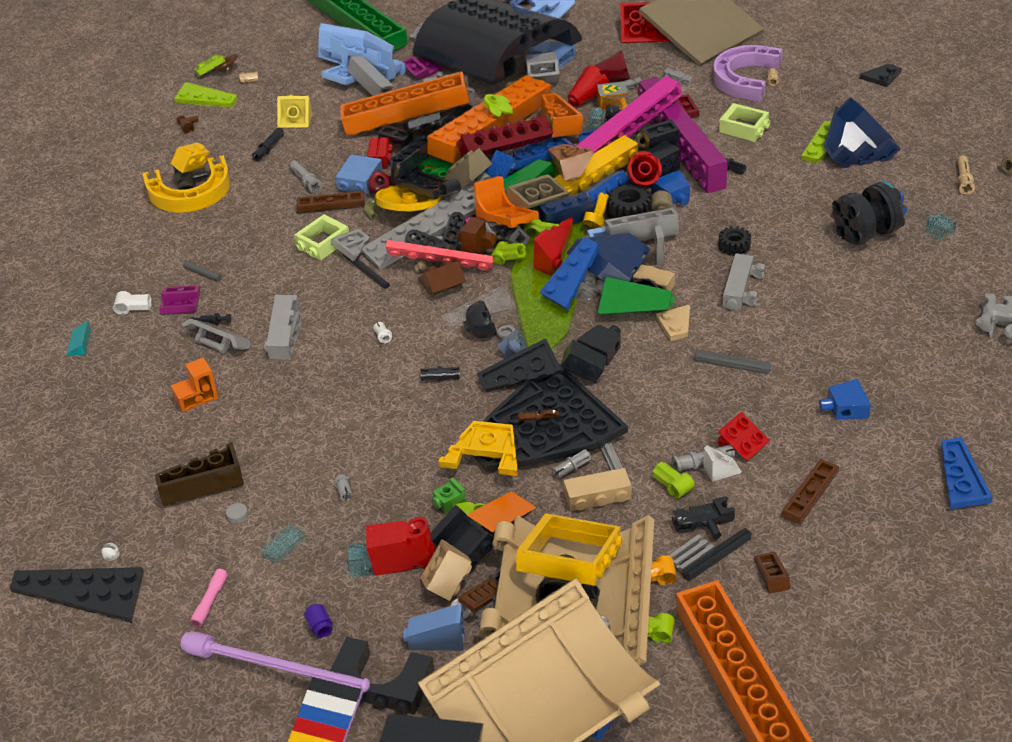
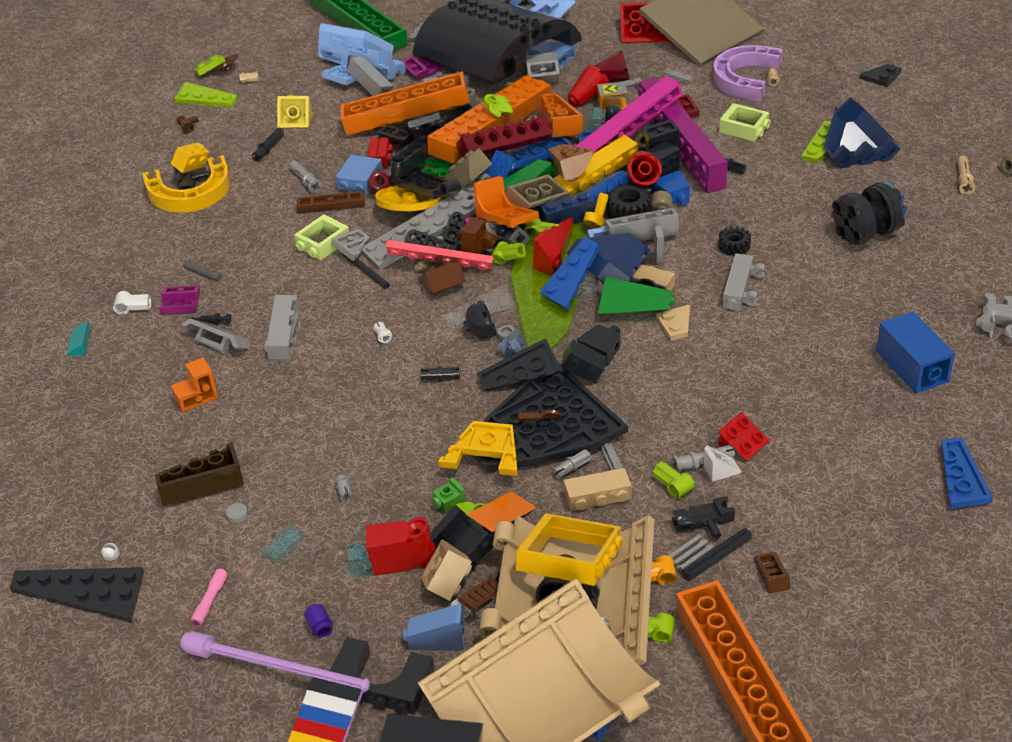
olive arm [364,198,378,220] -> none
dark grey axle [694,349,771,374] -> none
reddish brown plate [781,459,839,525] -> none
blue torso [819,379,871,420] -> none
clear light blue window [926,213,957,241] -> none
none -> blue brick [876,311,955,394]

